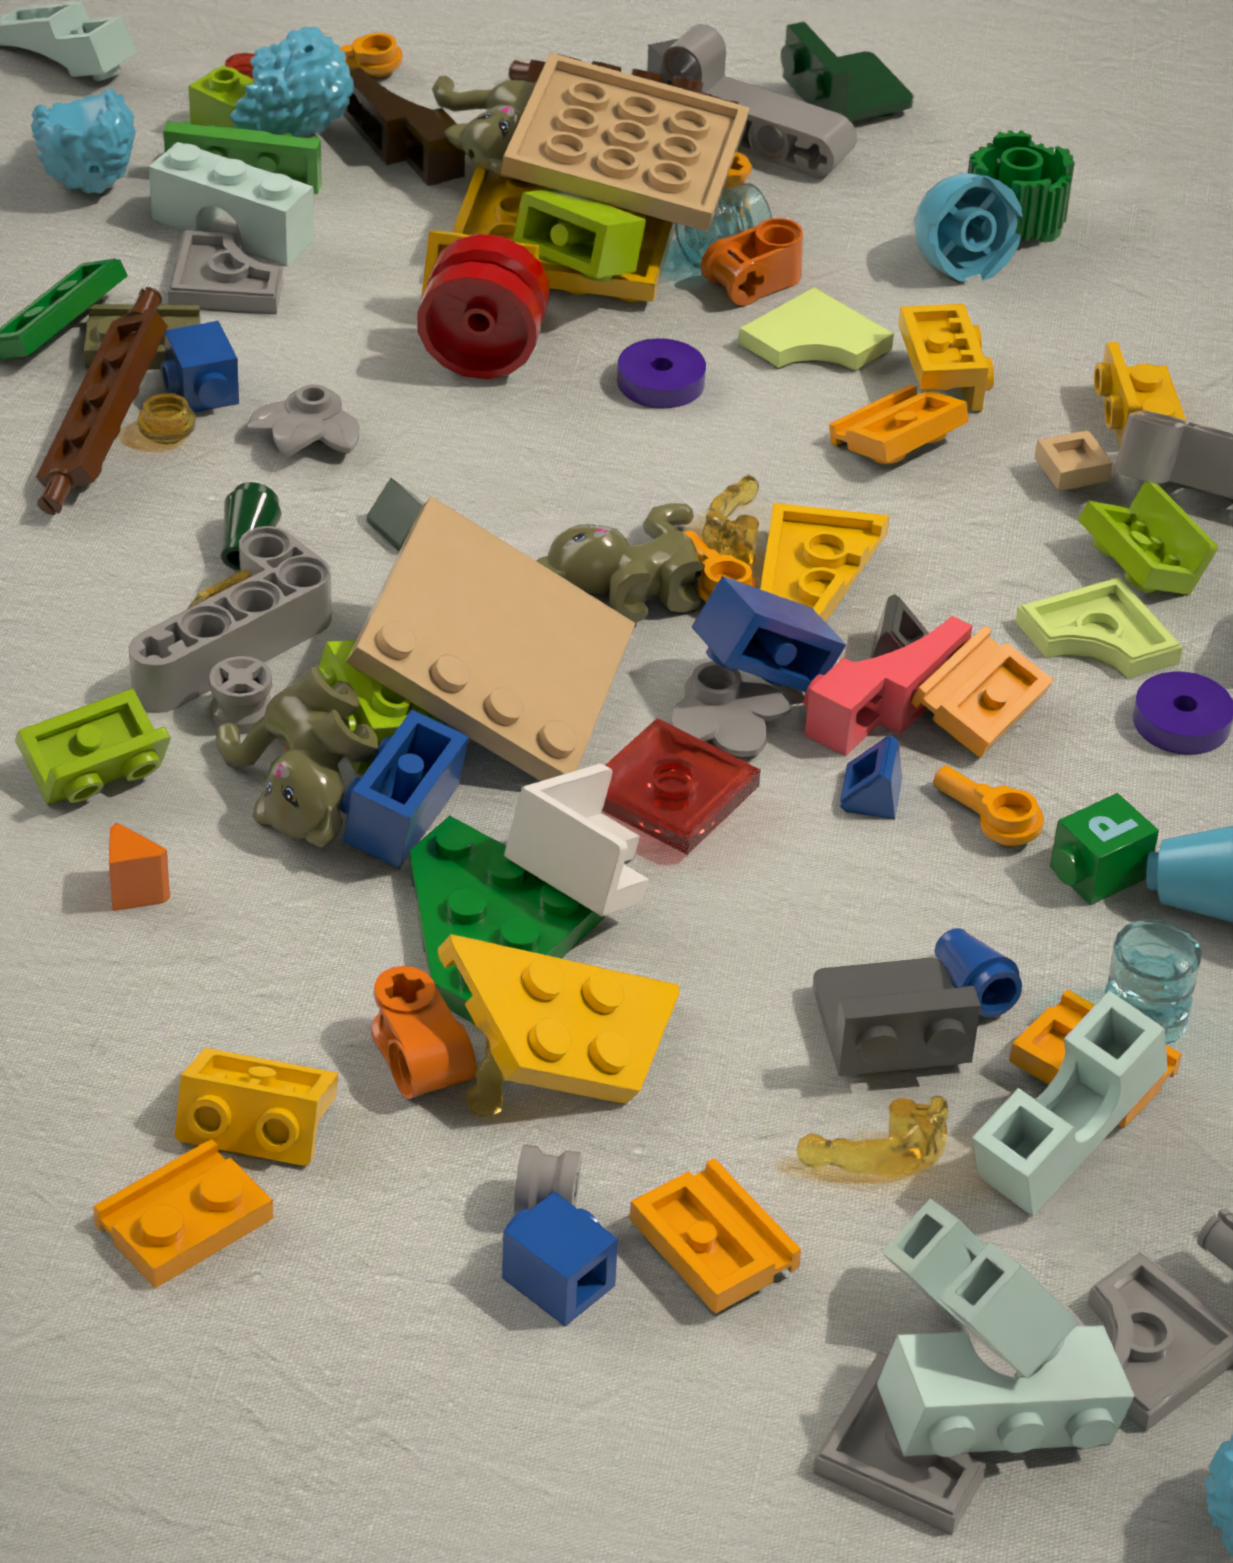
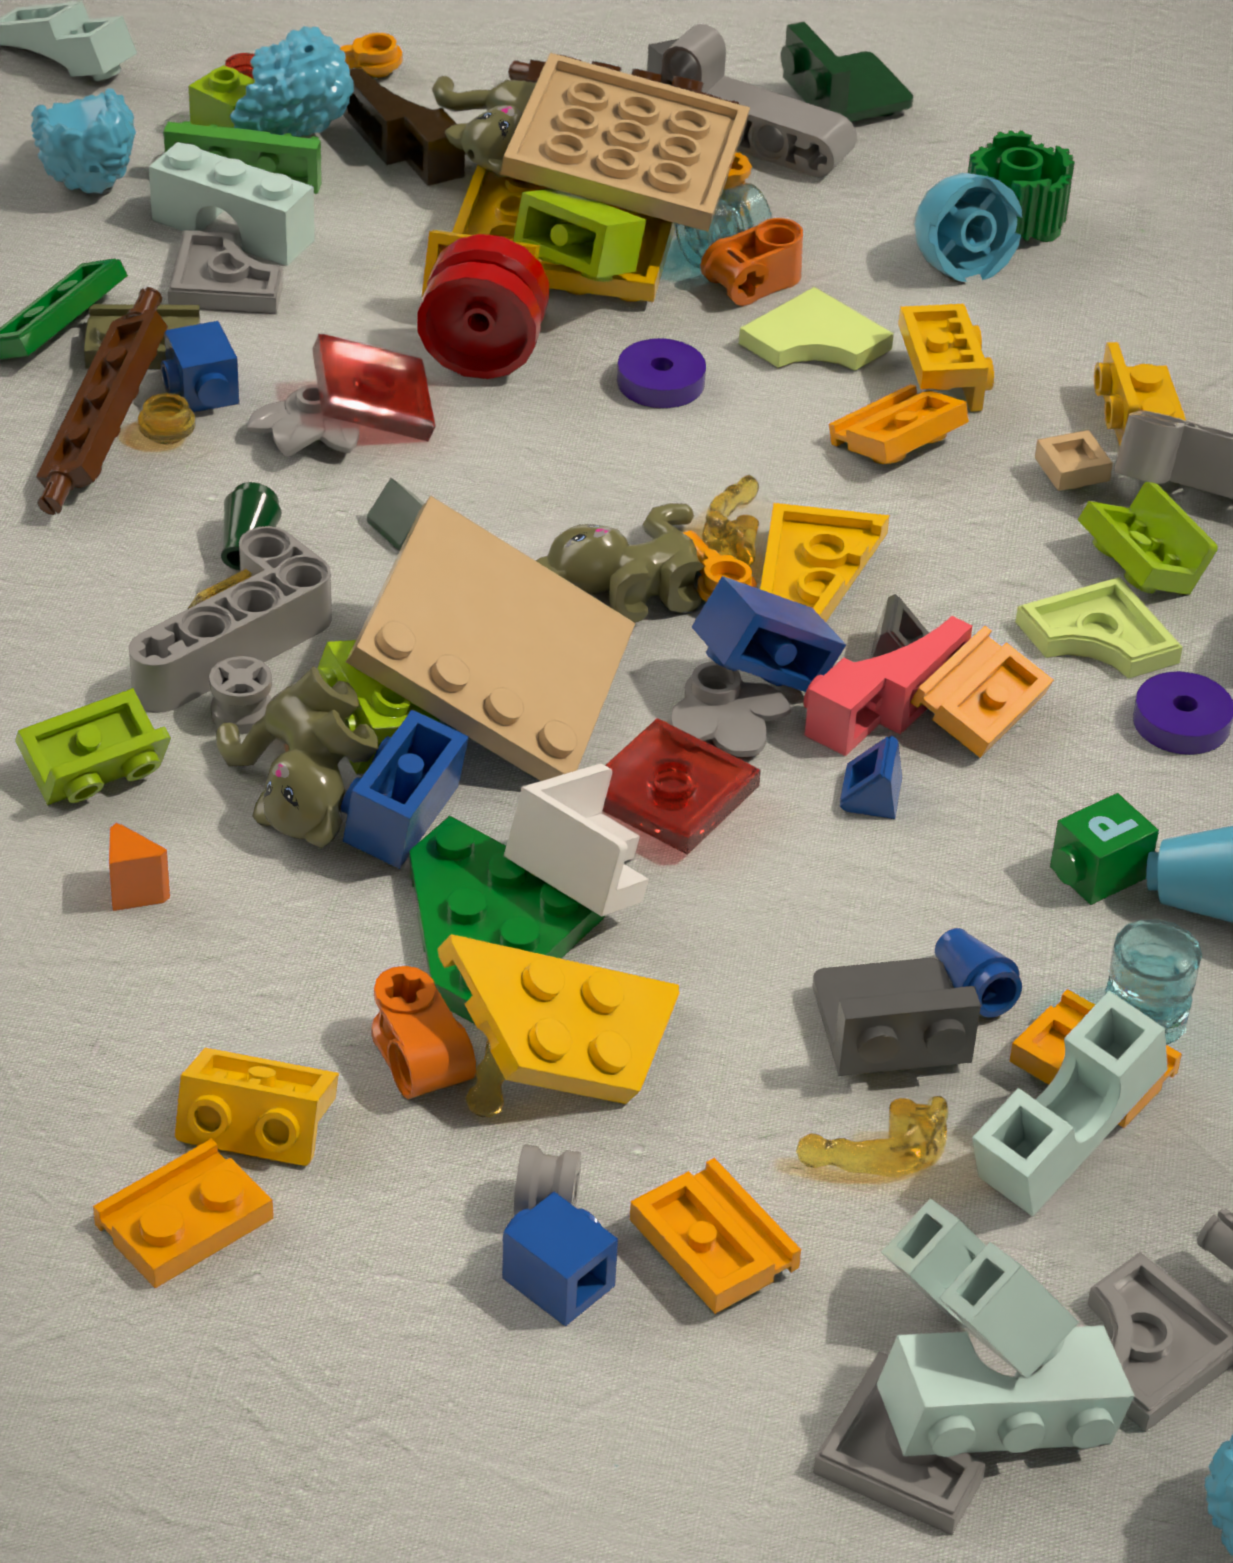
light orange plate [933,765,1044,847] -> none
none -> clear red plate [312,334,436,442]

